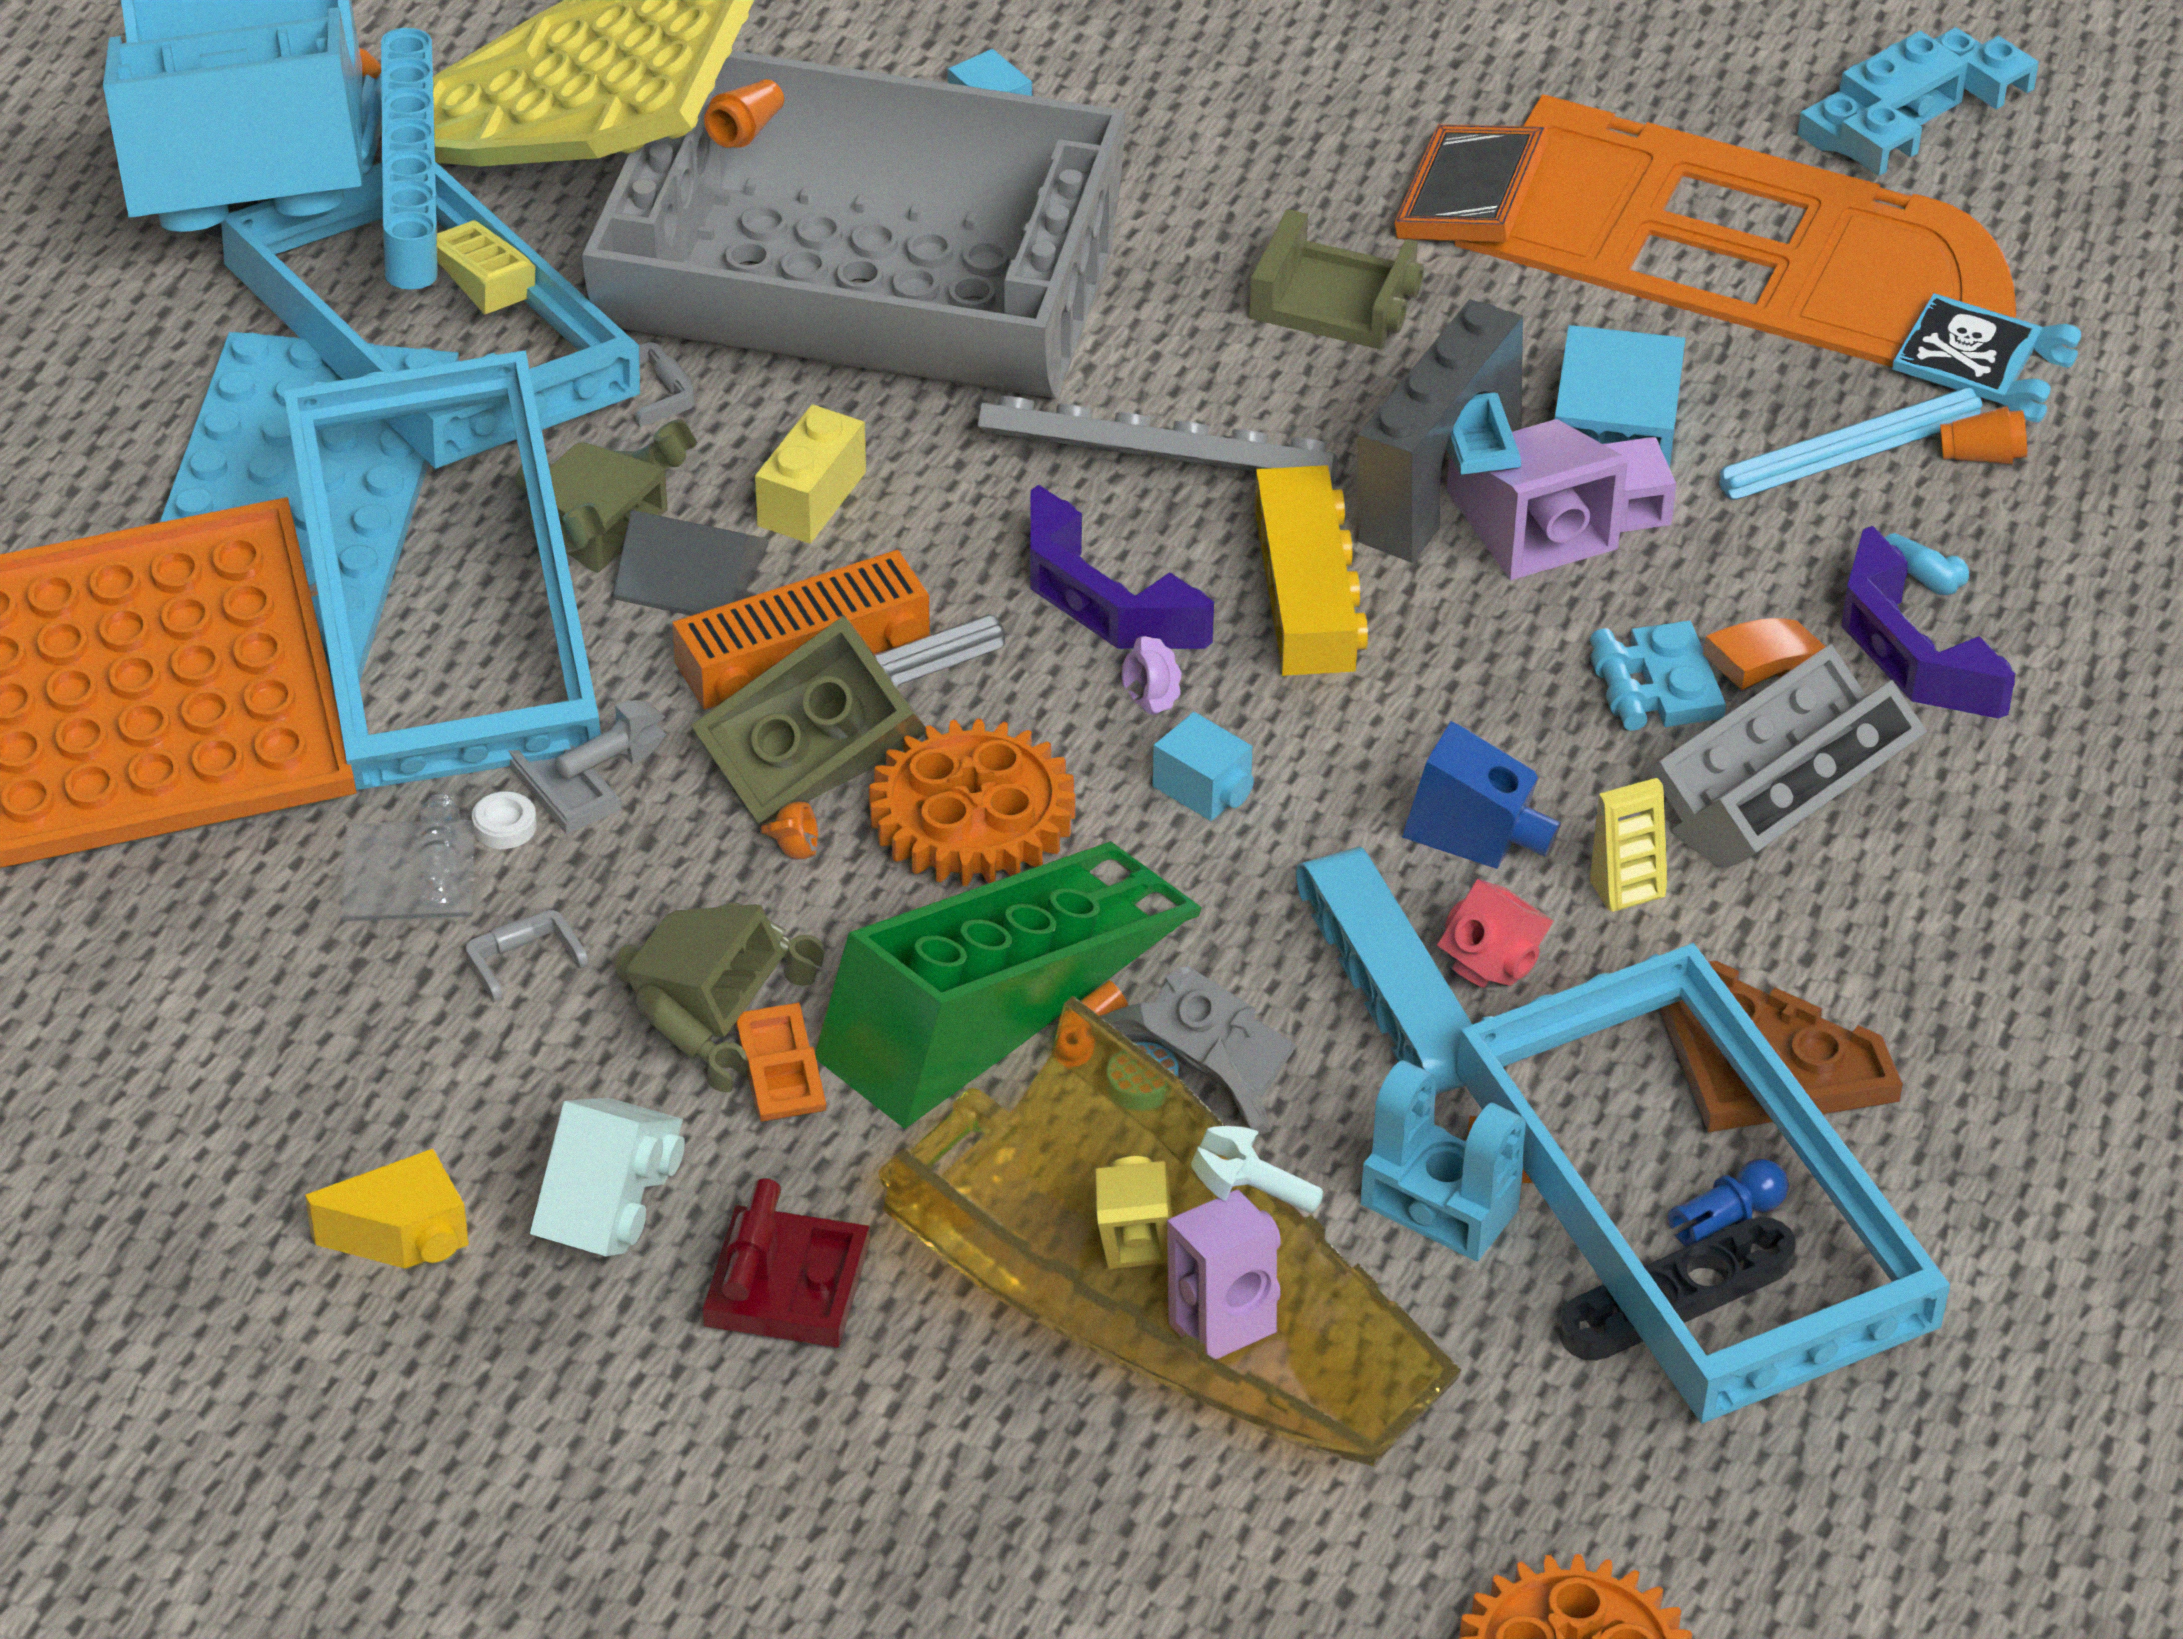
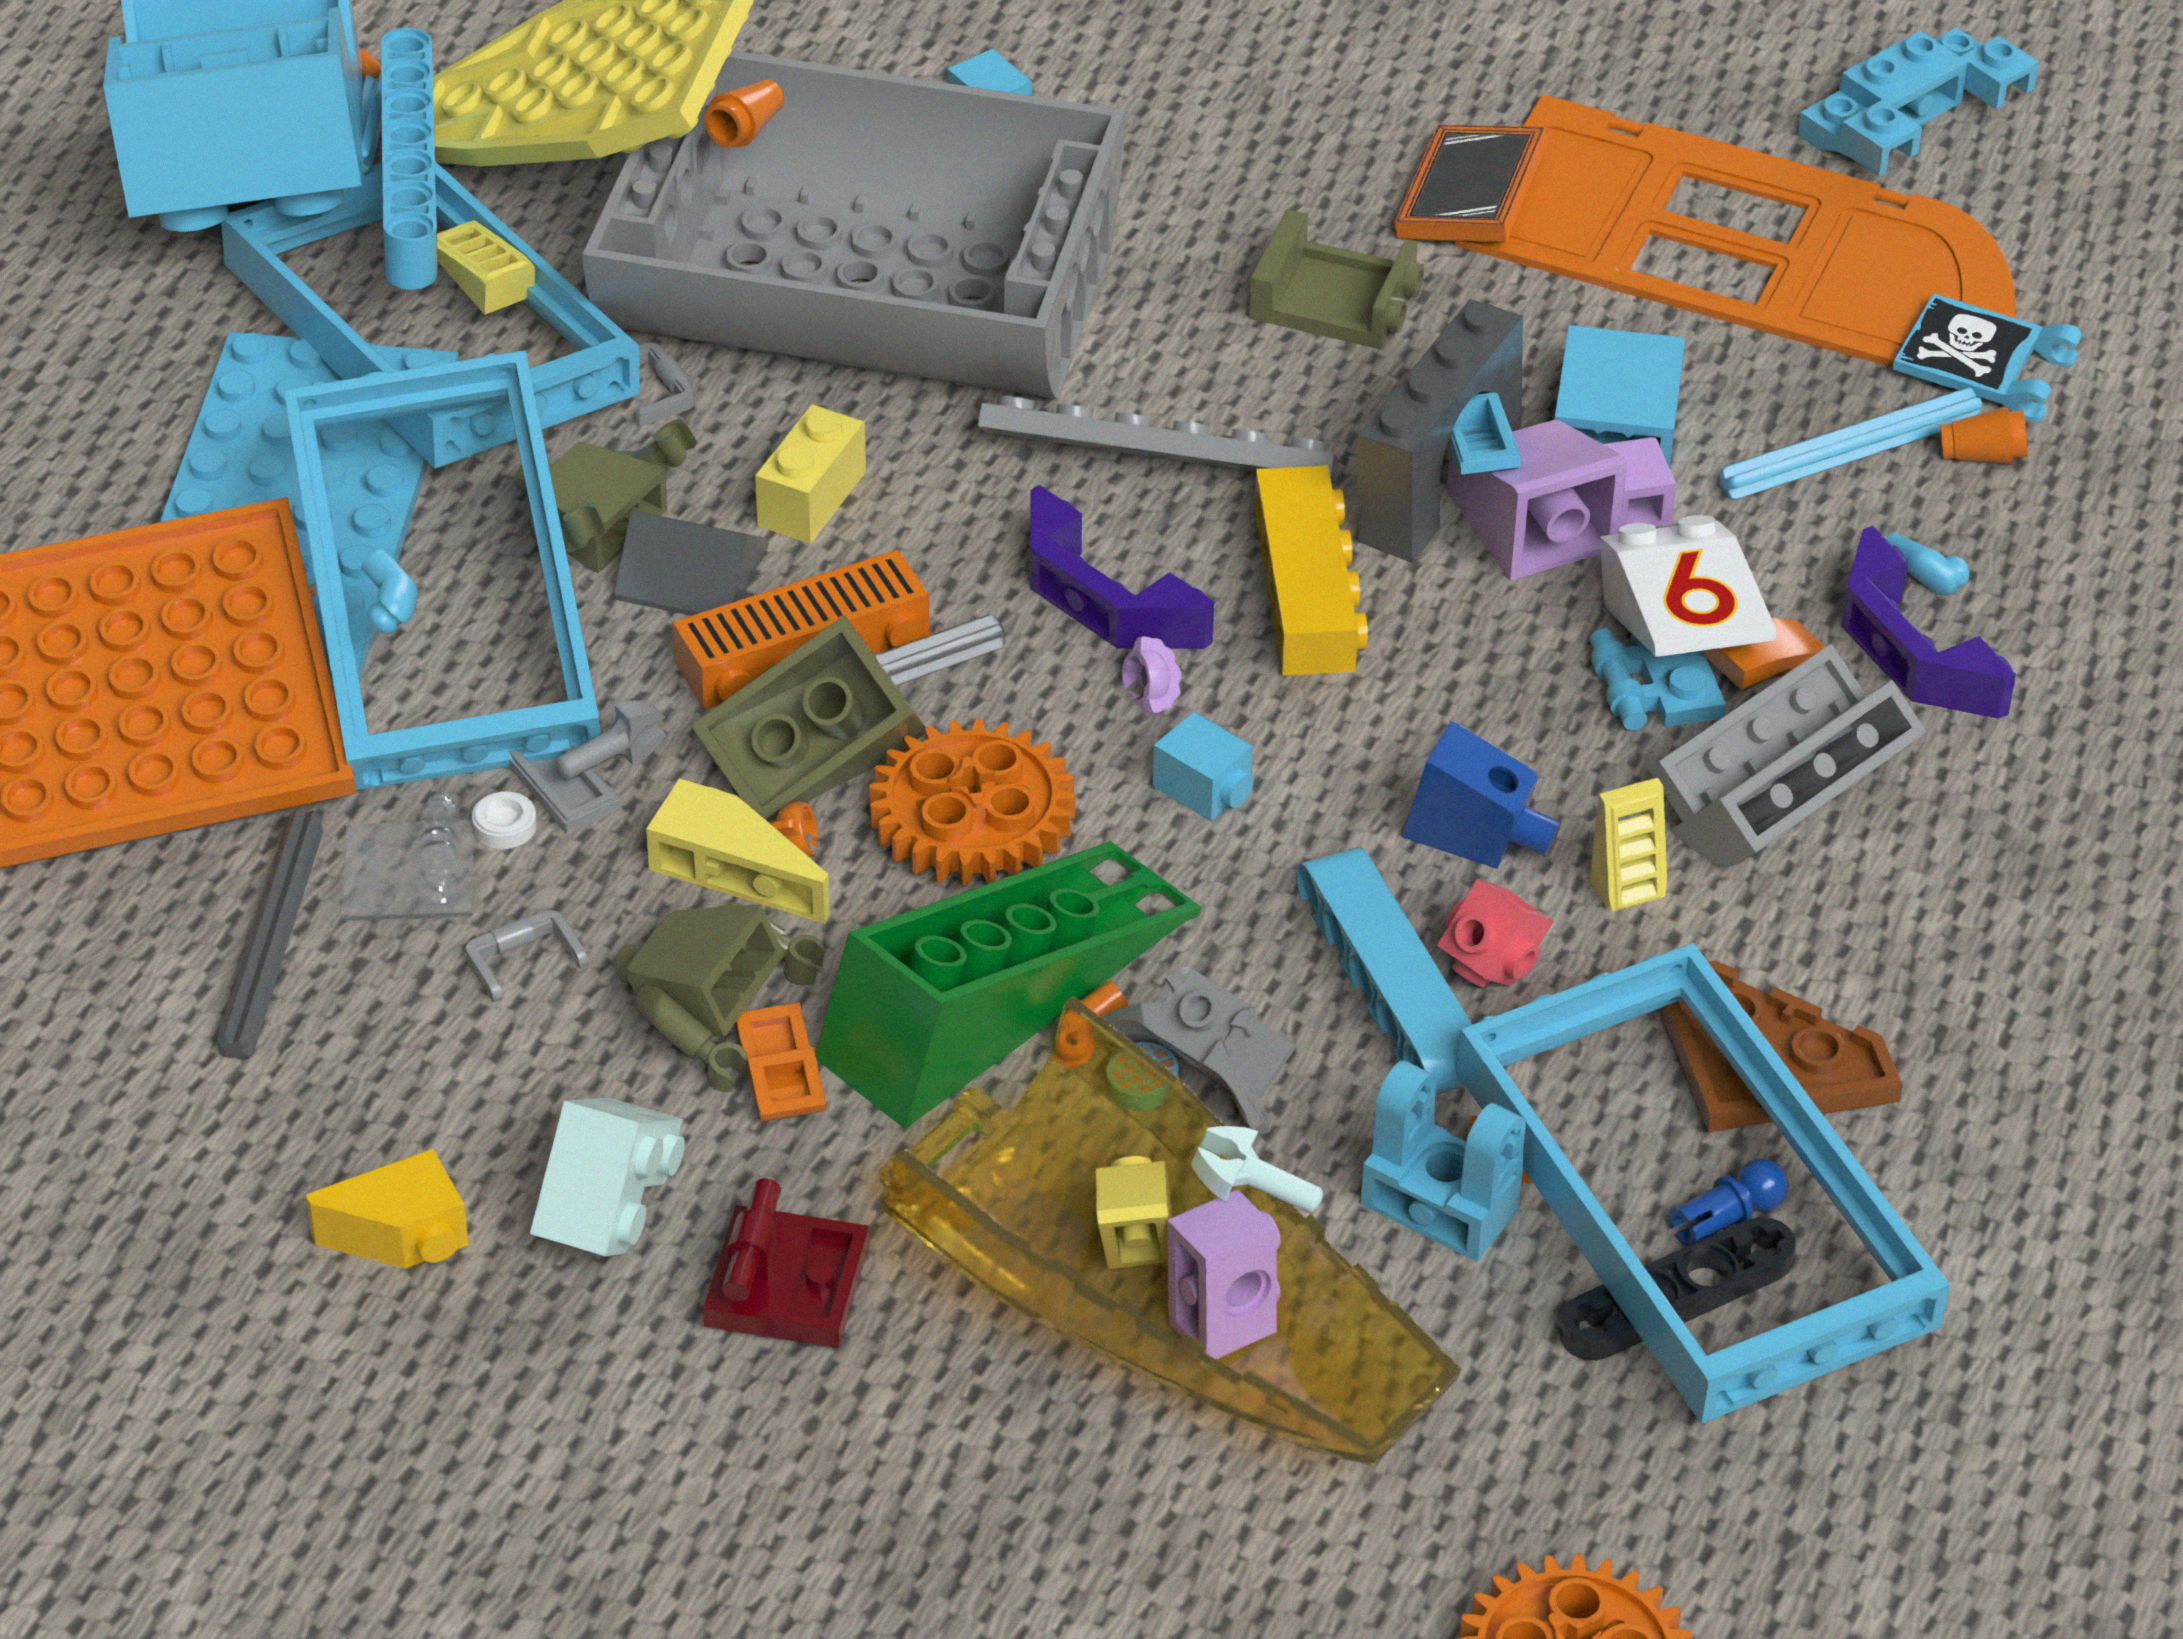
none -> dark grey axle [217,809,324,1059]
none -> medium azure arm [362,548,418,634]
none -> light yellow slope [646,778,830,924]
none -> white slope [1600,515,1776,657]

